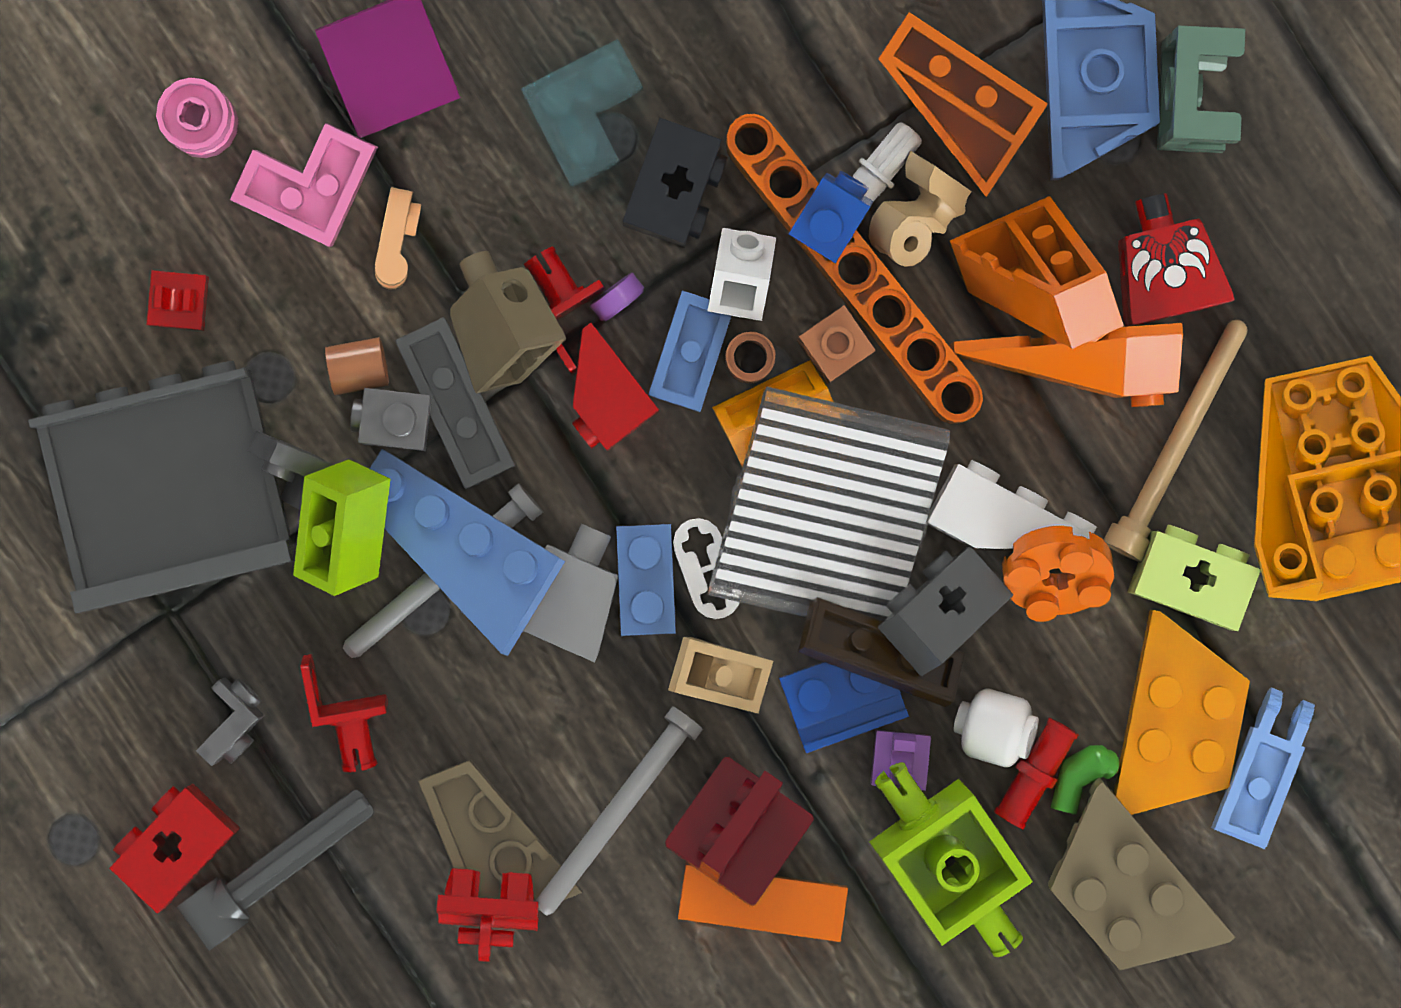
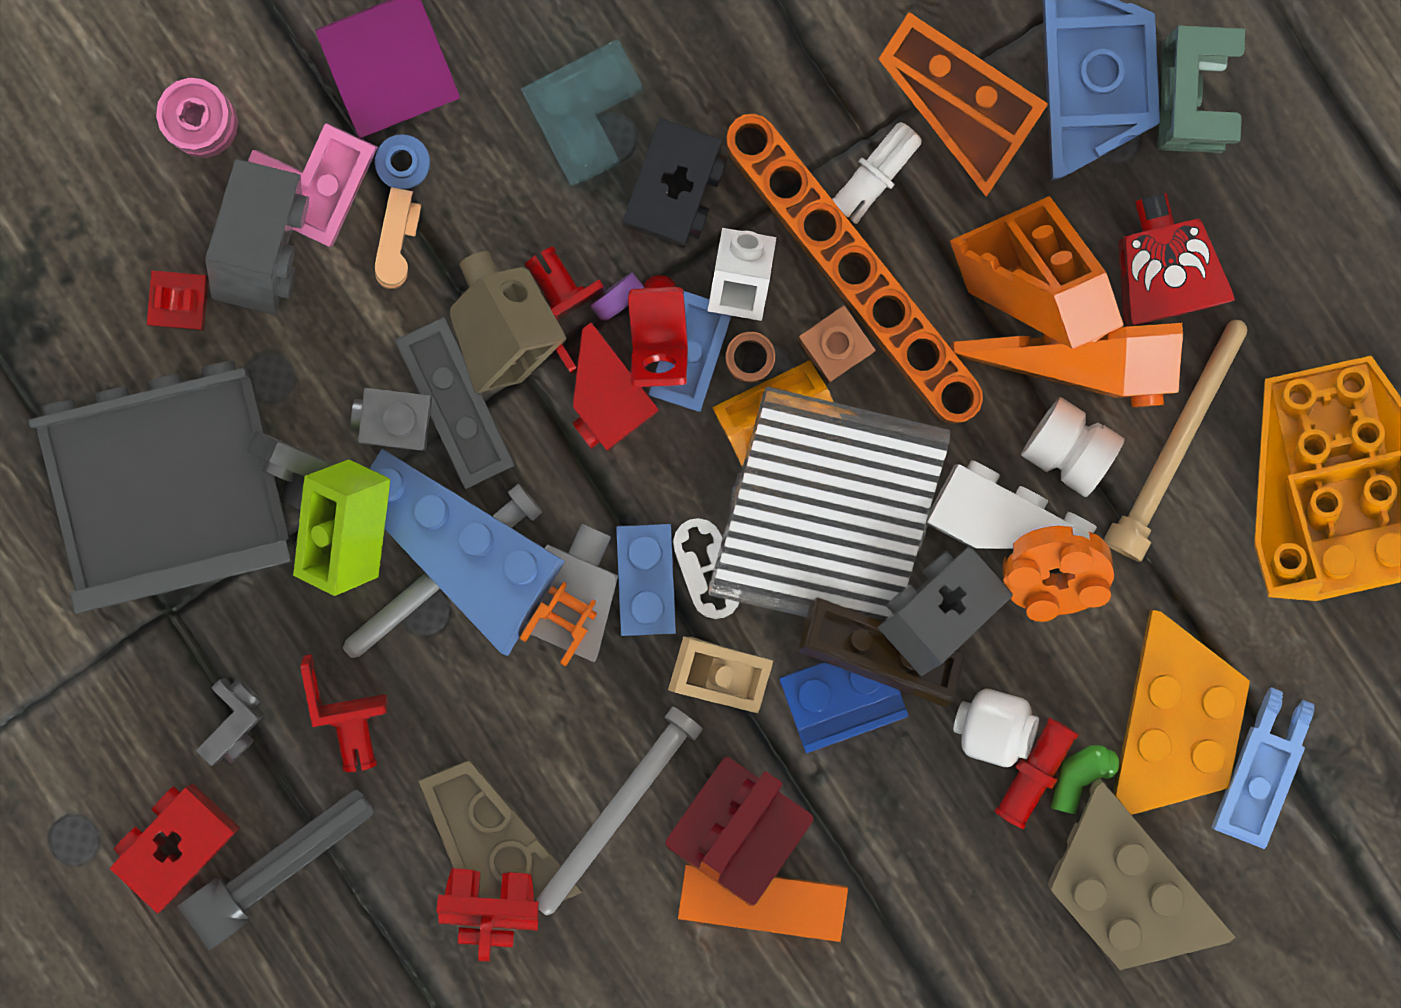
nougat beam [325,337,389,395] -> none
blue bracket [789,171,873,263] -> none
tan leg [869,151,972,267] -> none
lime brick [869,762,1033,957] -> none
medium lavender tile [870,730,931,791] -> none
yellowish green brick [1127,525,1261,631] -> none
none -> dark grey brick [205,158,309,315]
none -> medium blue plate [375,134,430,190]
none -> orange piece [519,581,597,667]
none -> red bracket [628,275,688,387]
none -> white wheel [1021,396,1125,497]

